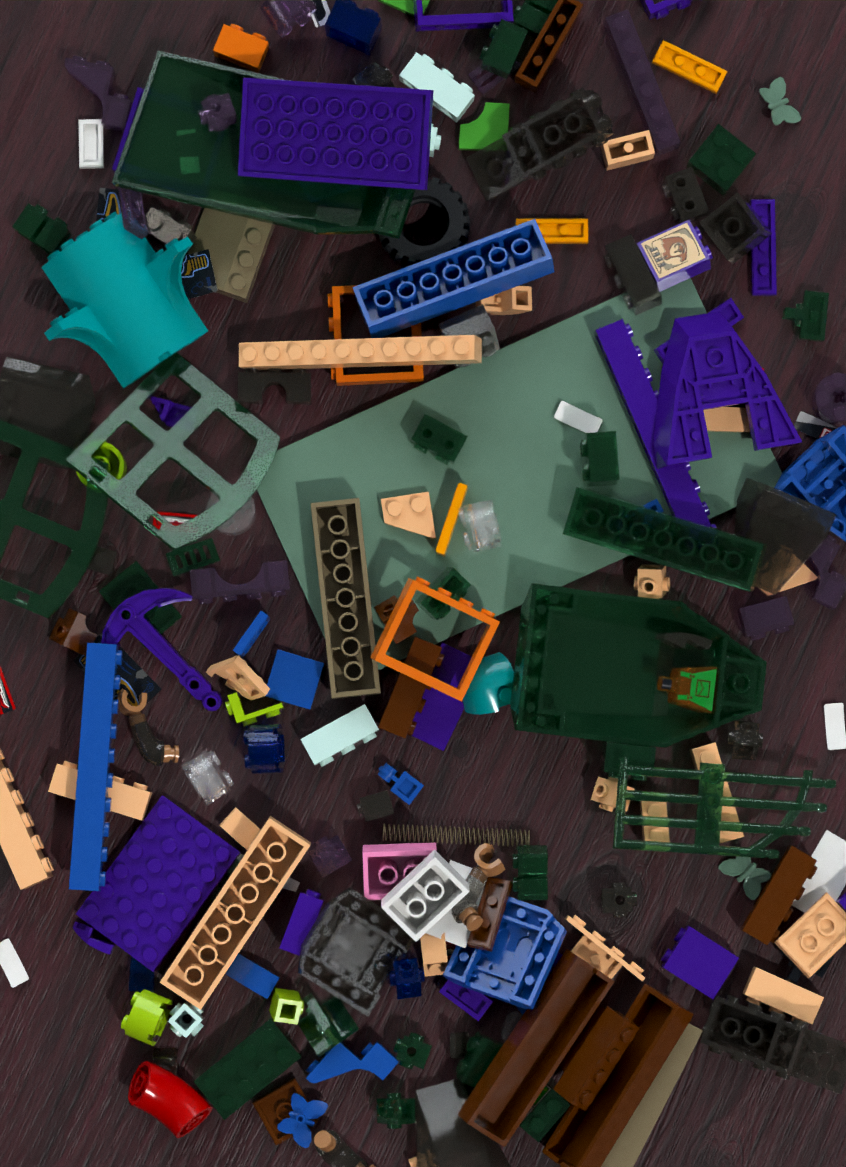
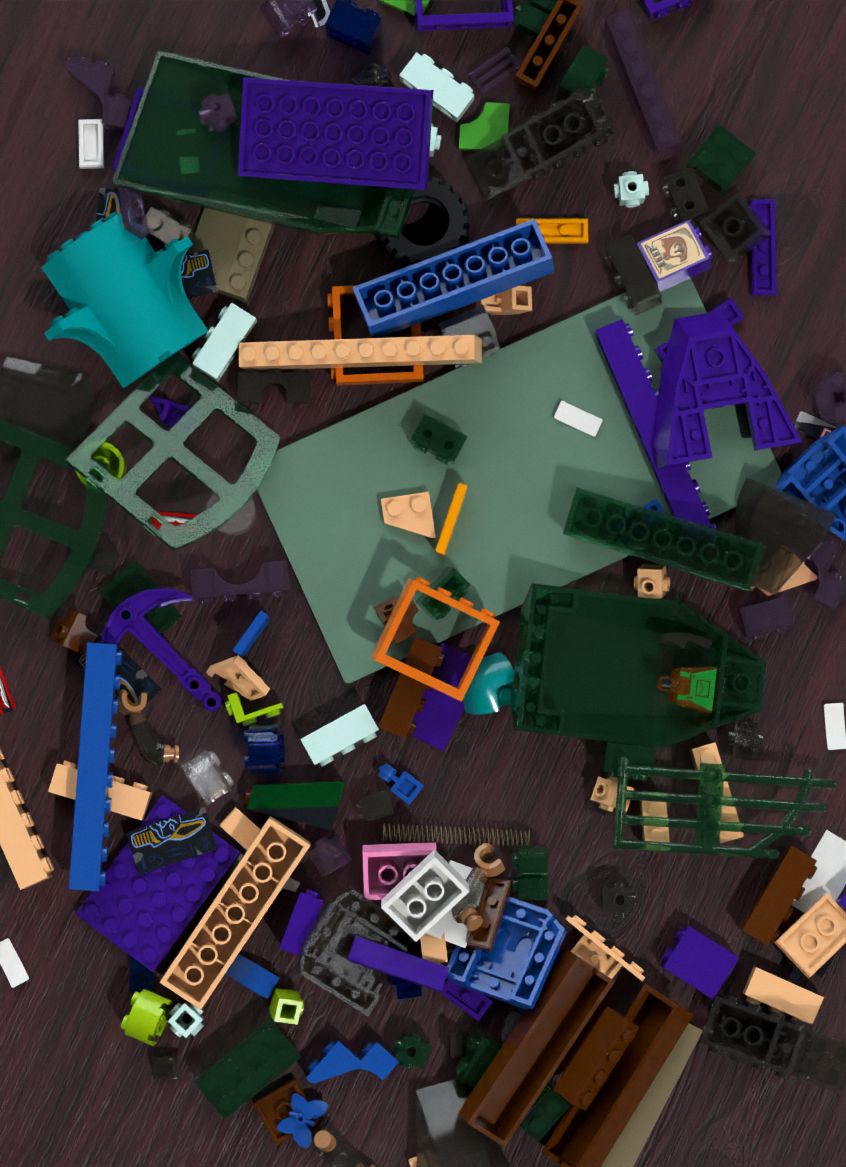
clear green piece [12,203,71,254] -> none
dark purple slope [73,921,115,955] -> none
red brick [128,1061,213,1138] -> none
clear green slope [166,538,220,577] -> none
orange brick [213,24,269,74] -> none
blue tile [265,649,324,710] -> none
clear green bracket [298,993,359,1057] -> none
dark tan brick [311,498,381,699] -> none
clear green brick [377,1092,415,1129] -> none
clear brick [459,500,502,553] -> none
clear green brick [479,19,528,79] -> none
clear green brick [580,431,620,487] -> none
light nougat brick [601,130,655,171] -> none
light orange tile [652,40,728,94] -> none
light nougat tile [703,407,751,433] -> none
sand green piece [719,848,771,900] -> none
sand green piece [759,77,801,126] -> none
clear green hinge [782,290,829,342] -> none
none -> black sticker [126,807,217,874]
none -> light aqua brick [192,303,257,382]
none -> dark green slope [244,781,345,830]
none -> dark purple tile [347,936,449,993]
none -> clear green brick [557,44,610,110]
none -> light aqua brick [614,171,649,208]

